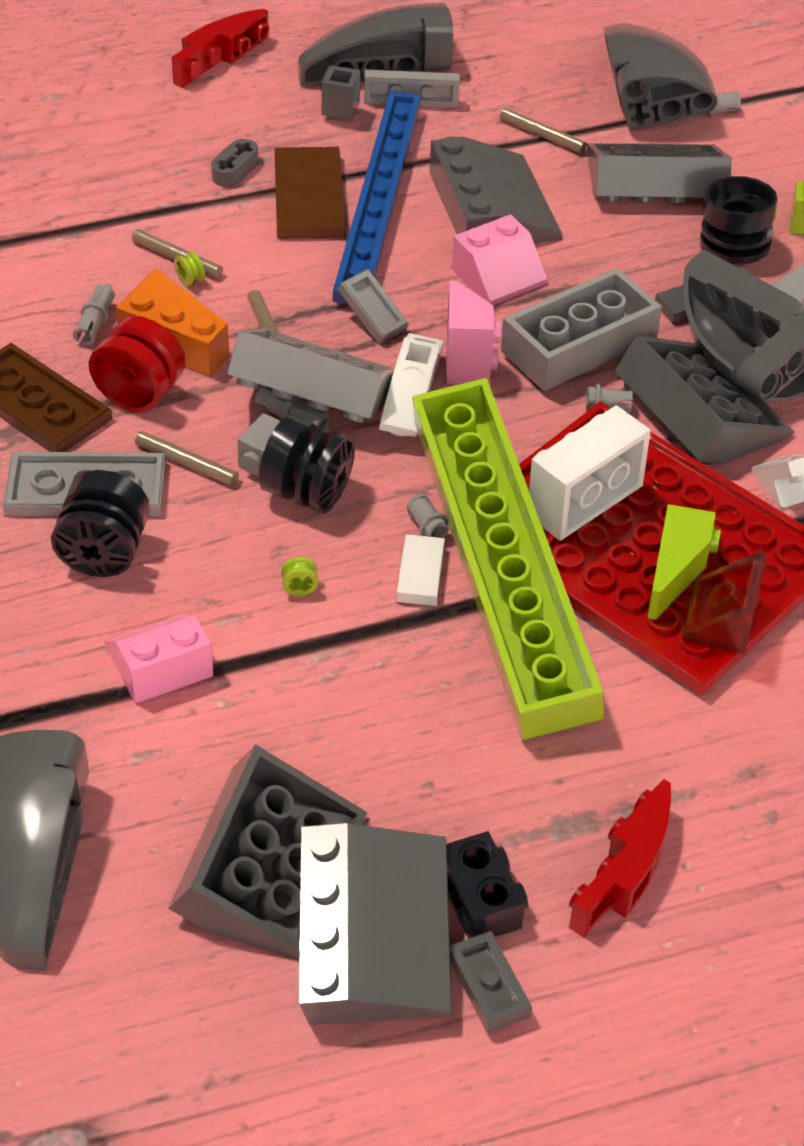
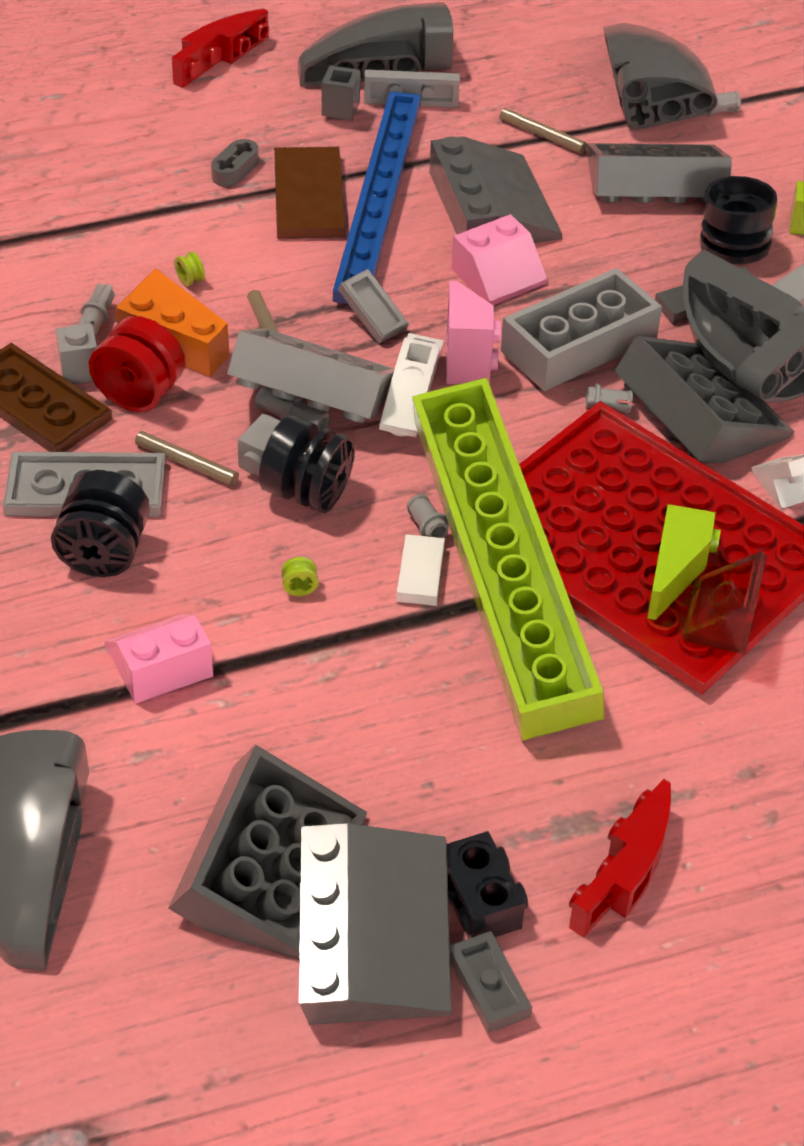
dark tan bar [132,229,223,279] -> none
white brick [529,405,651,541] -> none
none -> light grey brick [55,324,97,384]

